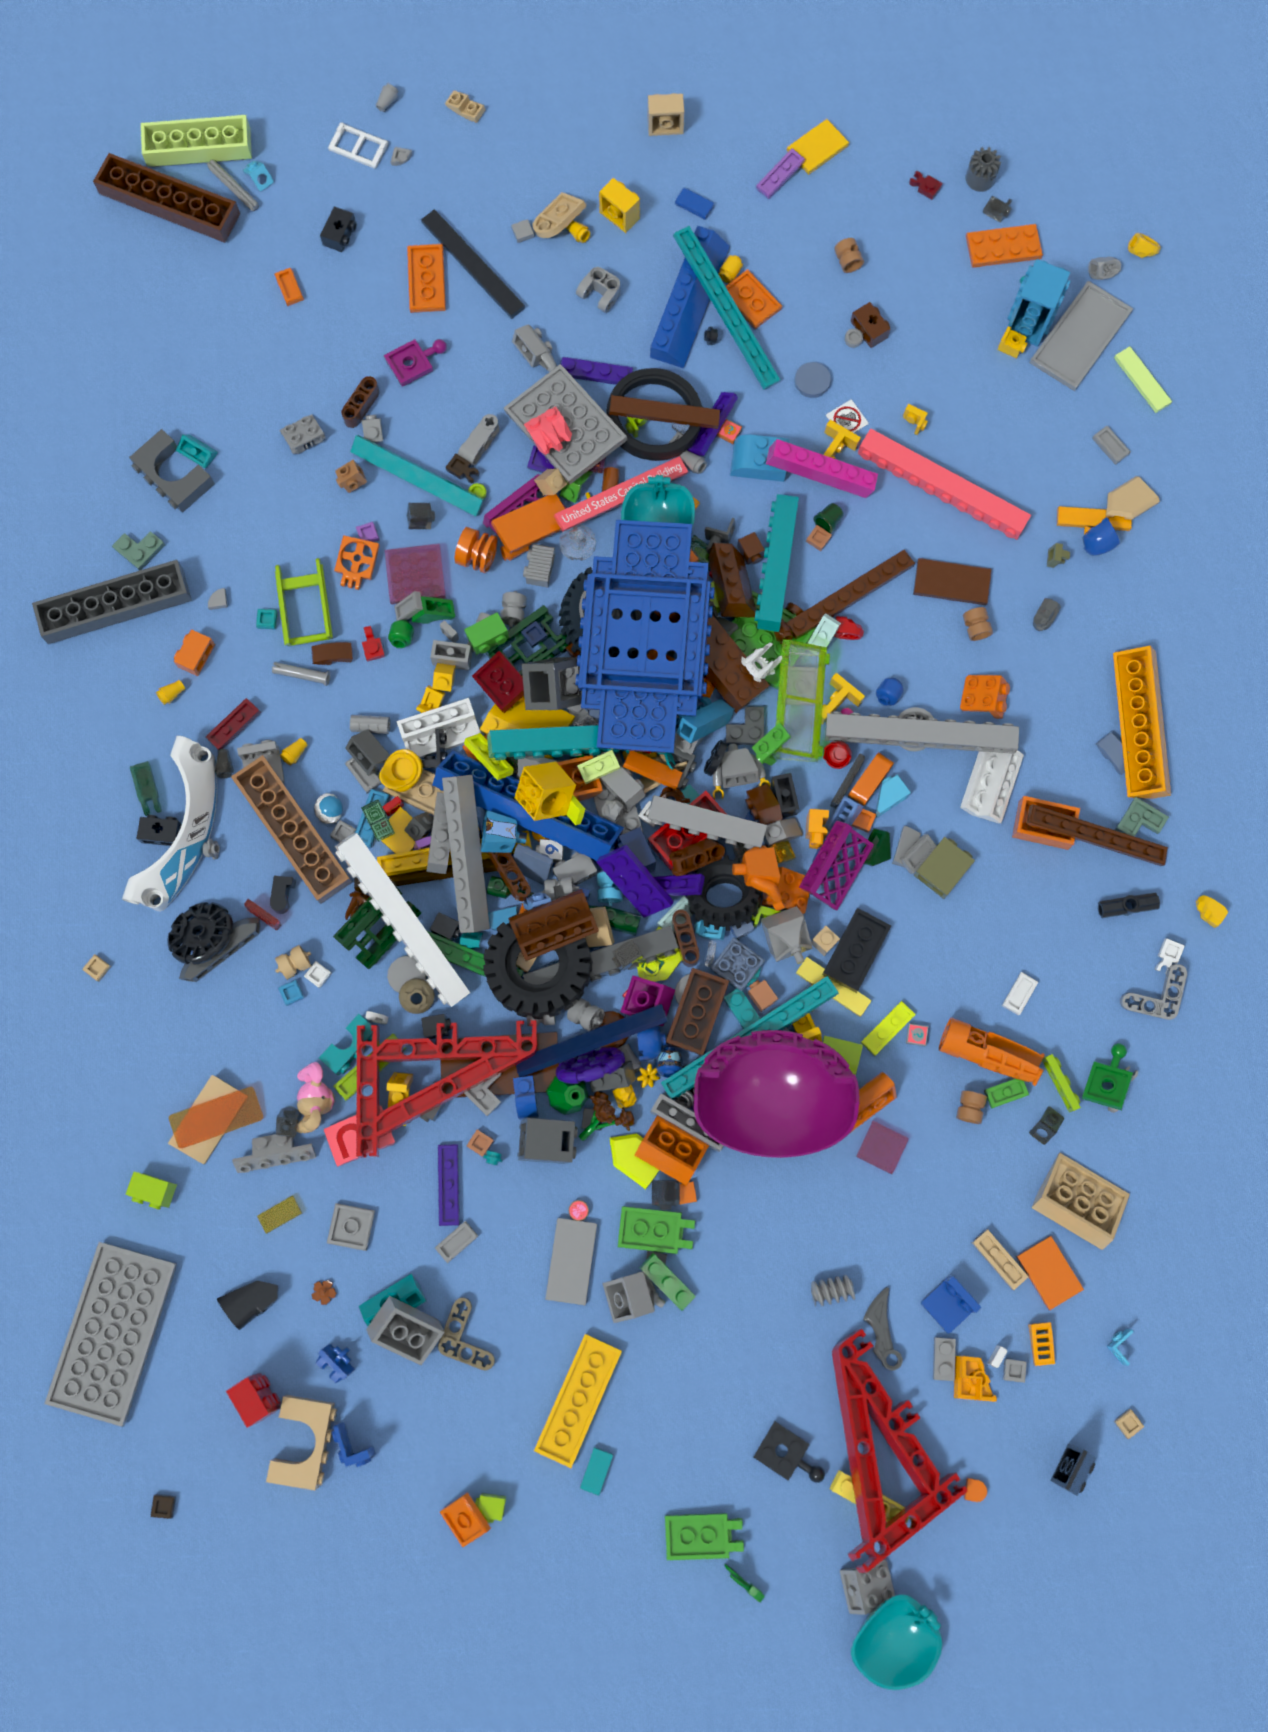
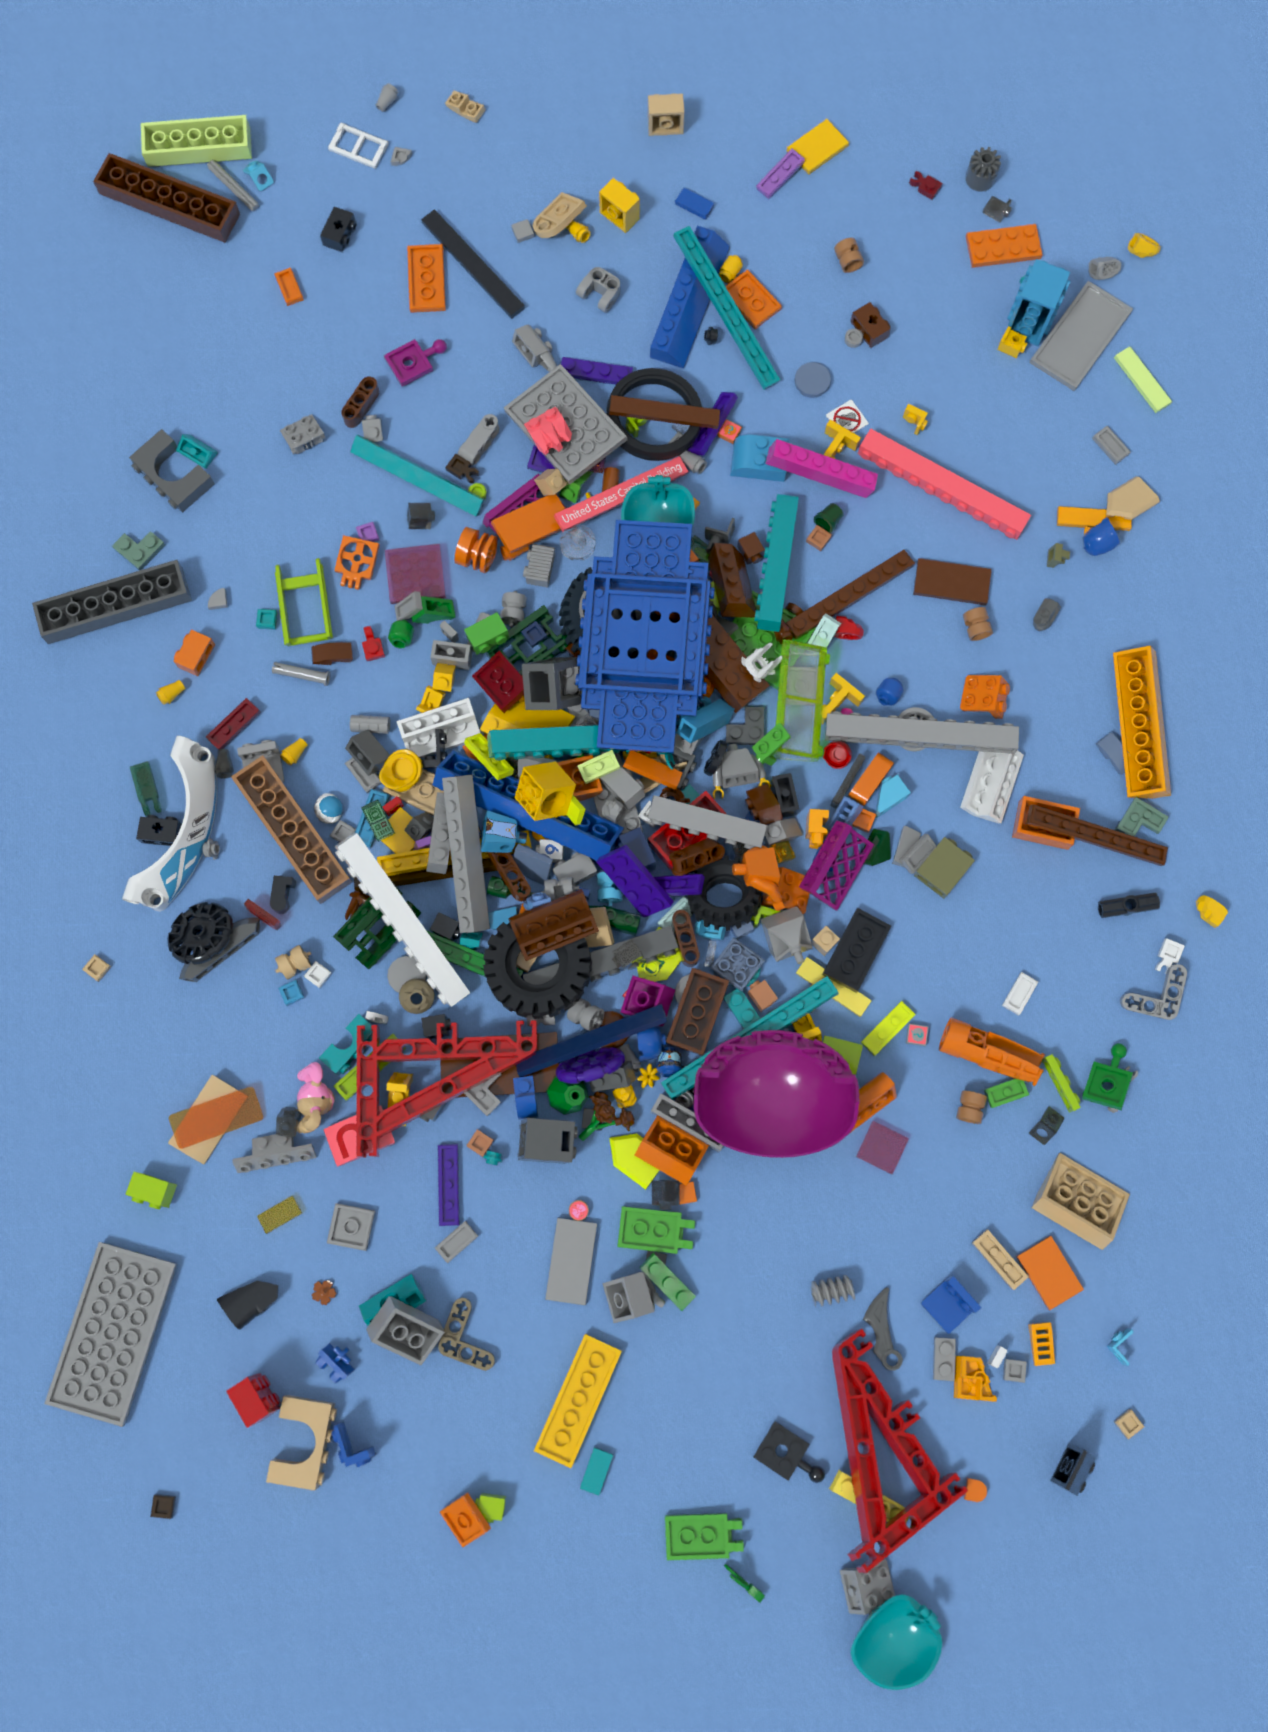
medium nougat brick [335,459,367,493] -> none

